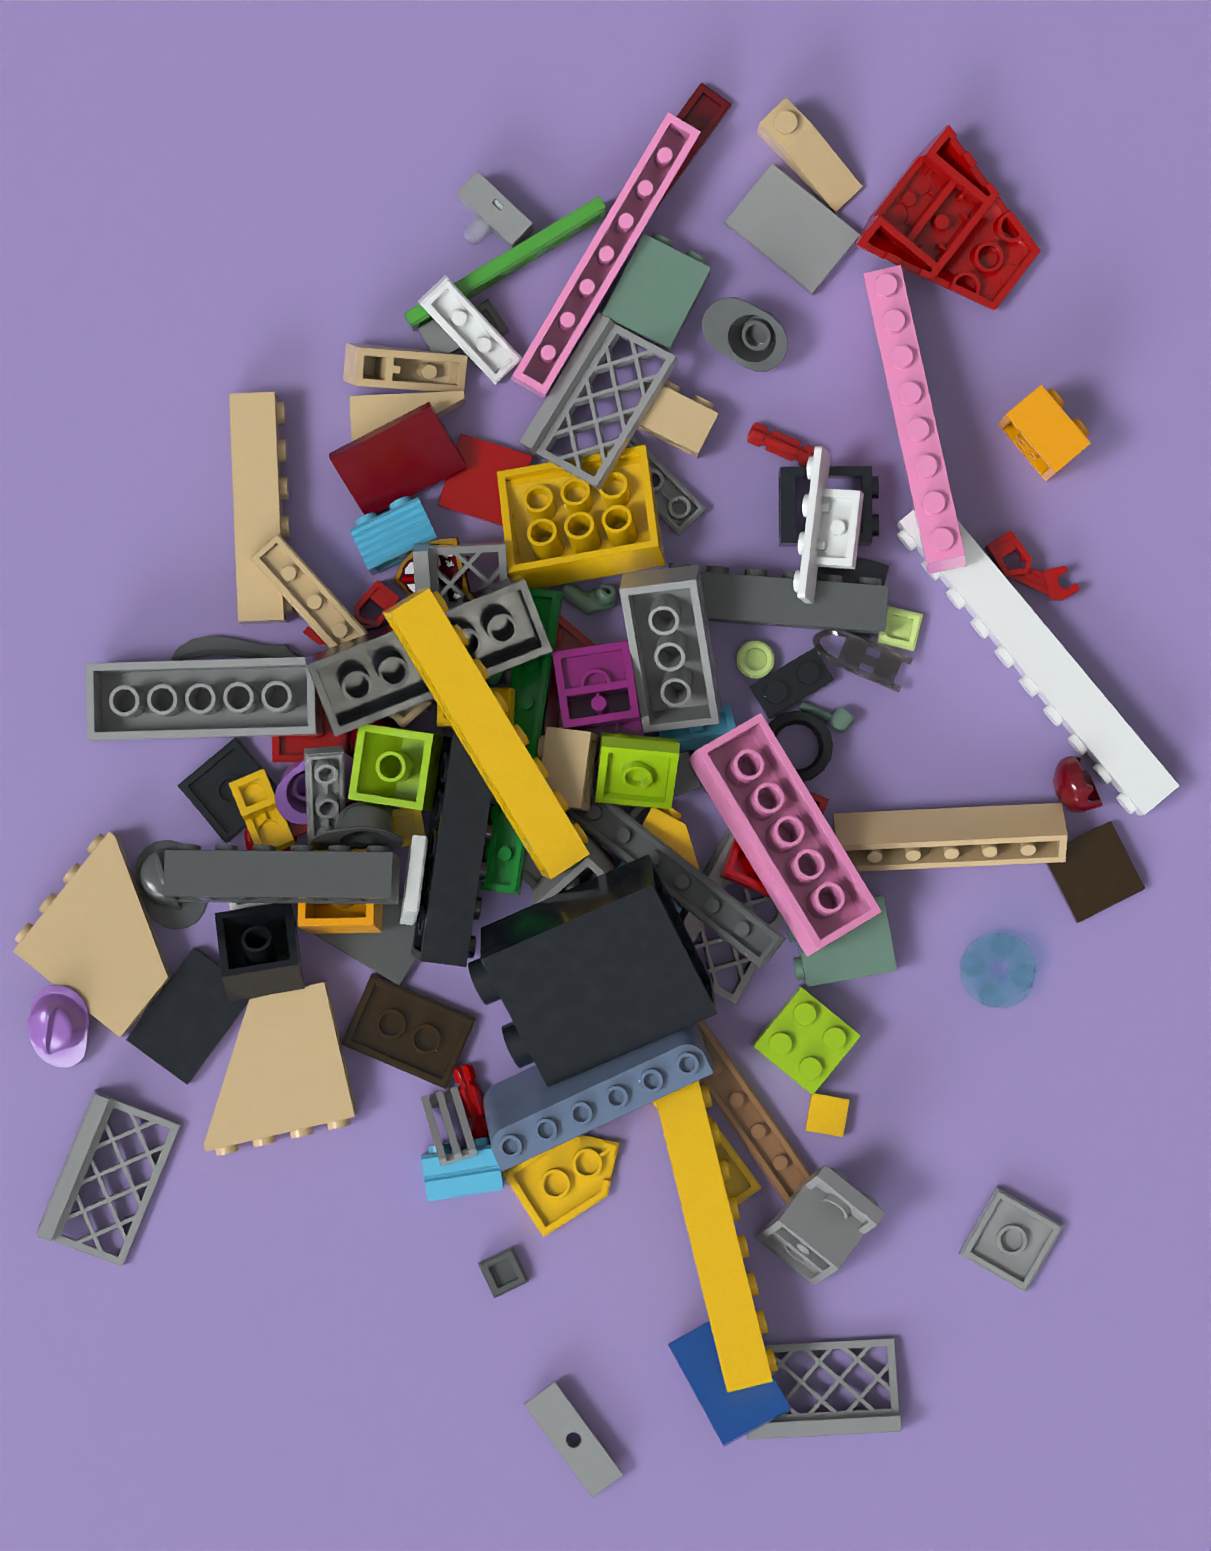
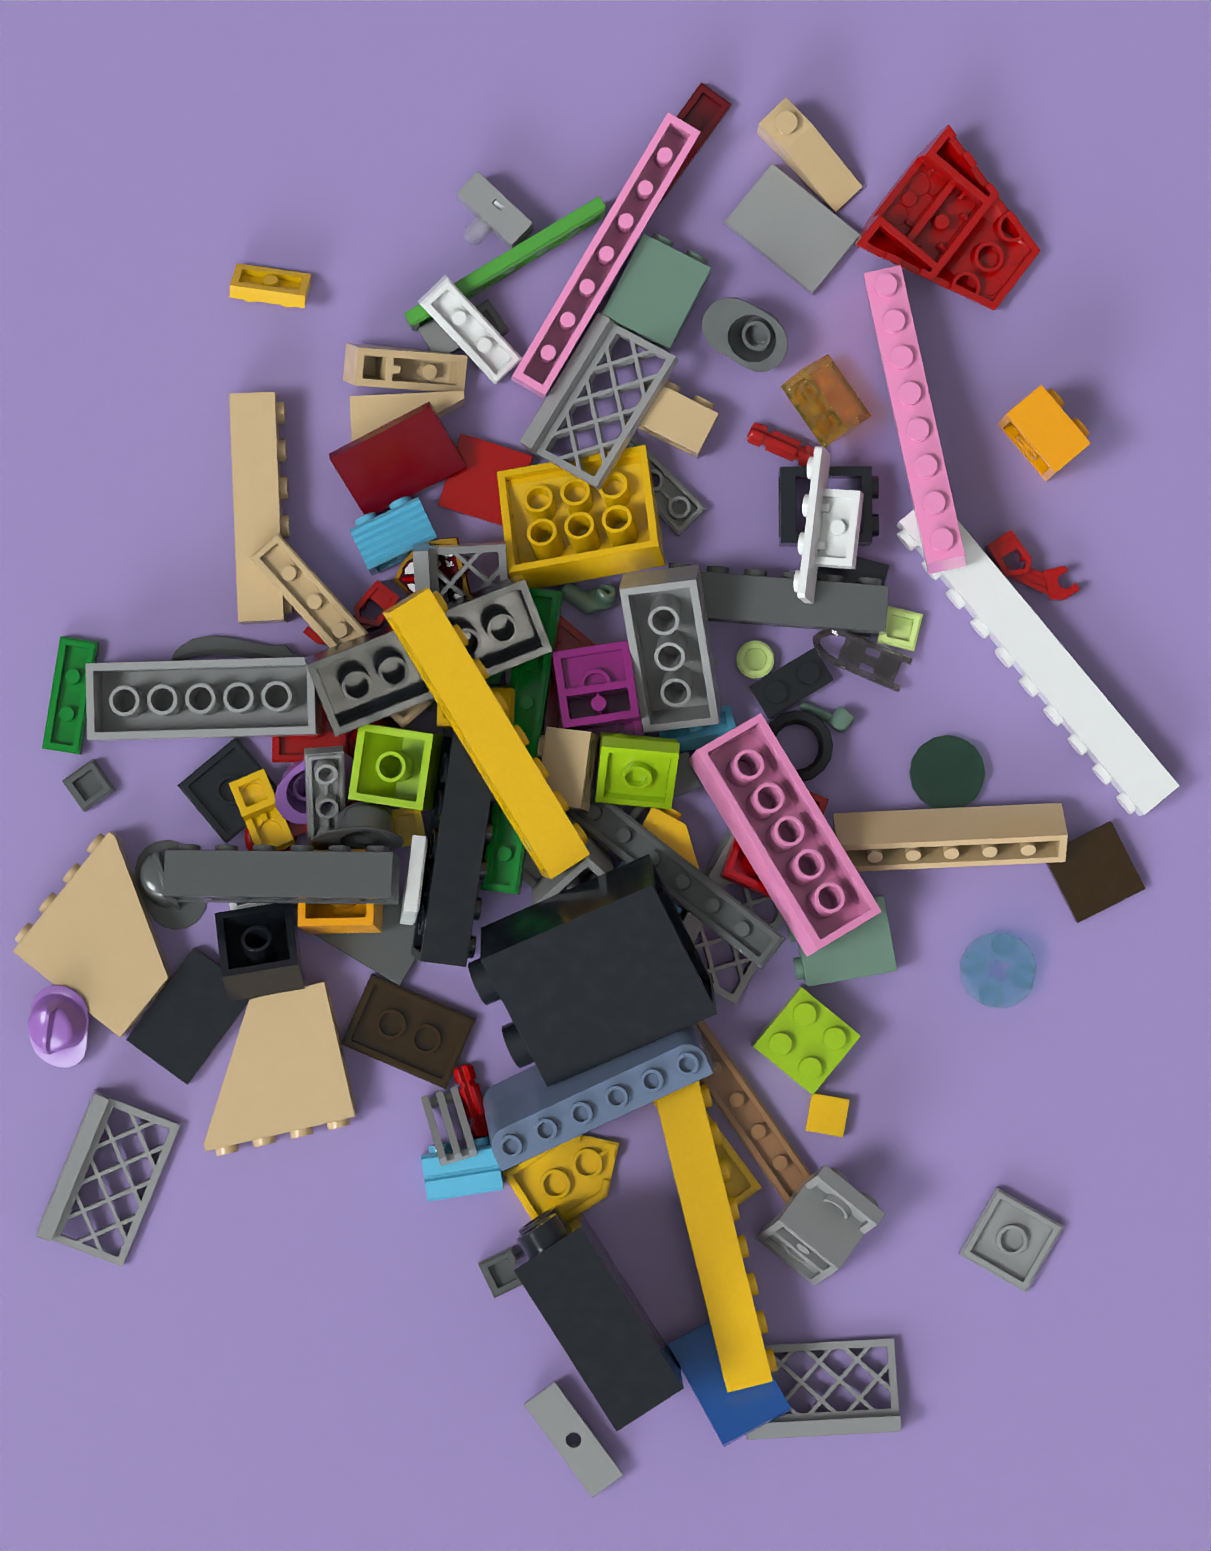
dark red hair [1053,756,1103,813] -> none
none -> green tile [42,636,100,755]
none -> dark grey tile [62,759,116,812]
none -> yellow plate [229,263,311,308]
none -> black brick [514,1206,684,1432]
none -> clear yellow brick [780,354,872,448]
none -> clear green tile [908,735,986,809]

